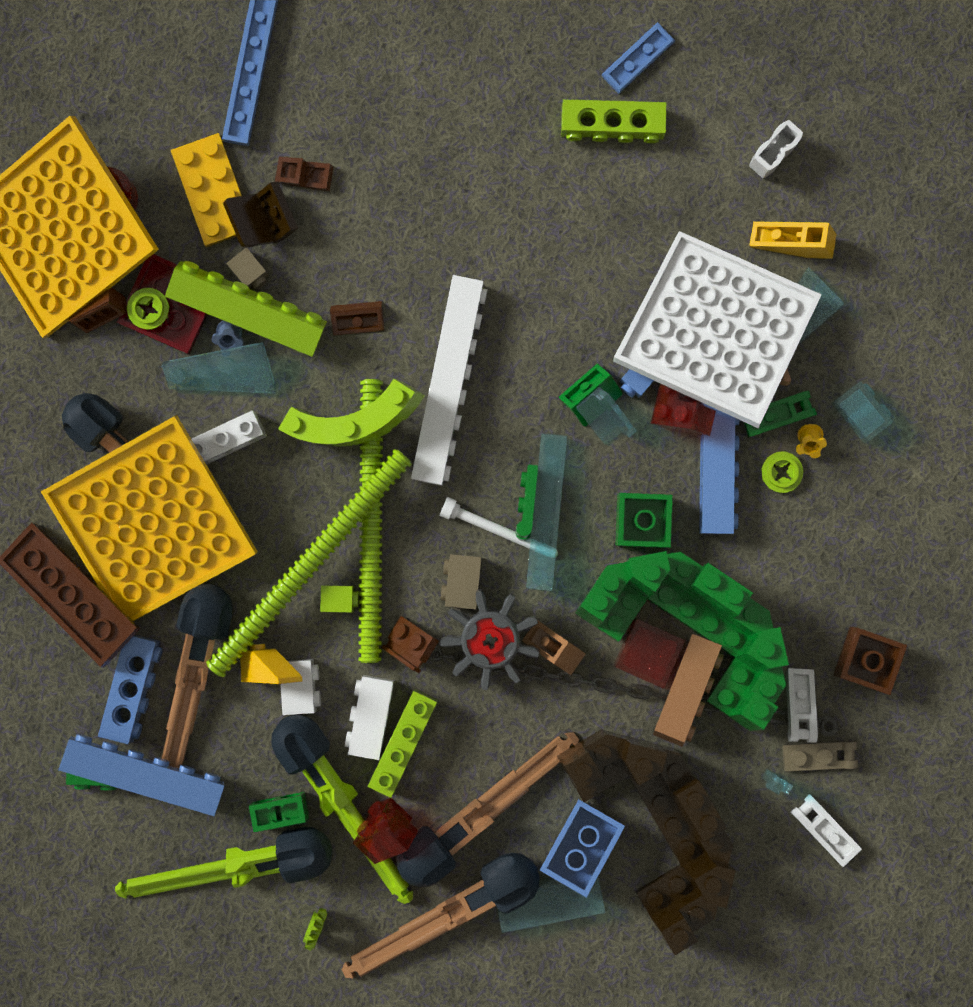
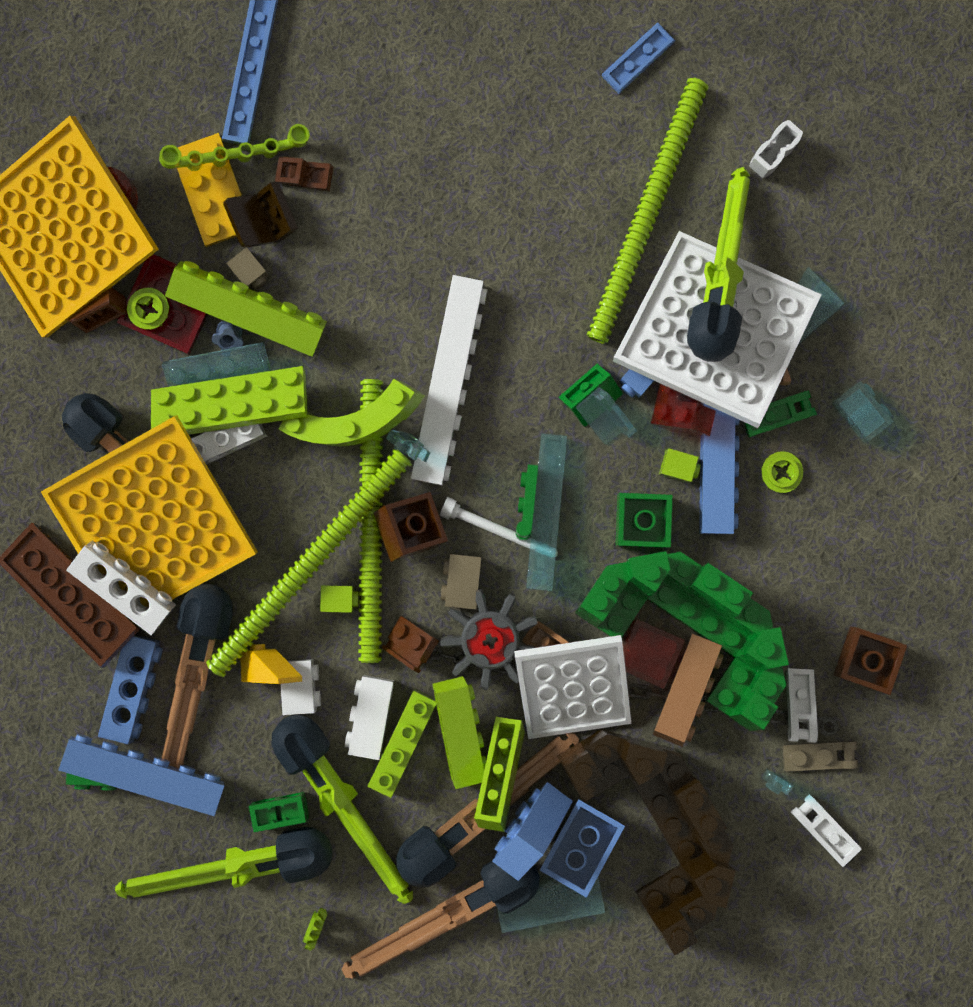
reddish brown slope [330,301,385,336] -> none
clear red brick [353,798,418,864] -> none
lime brick [561,99,666,144] -> none
yellow slope [749,222,837,259] -> none
yellow brick [796,424,827,458] -> none
none -> white brick [66,540,176,635]
none -> lime plate [151,366,308,435]
none -> lime bar [159,124,310,171]
none -> reddish brown brick [373,492,448,562]
none -> clear light blue plate [386,429,430,462]
none -> lime brick [432,676,486,789]
none -> lime brick [474,717,525,832]
none -> medium blue brick [492,782,573,881]
none -> white plate [514,635,632,739]
none -> lime piece [587,78,709,344]
none -> lime brick [659,448,701,483]
none -> piece [687,167,750,362]

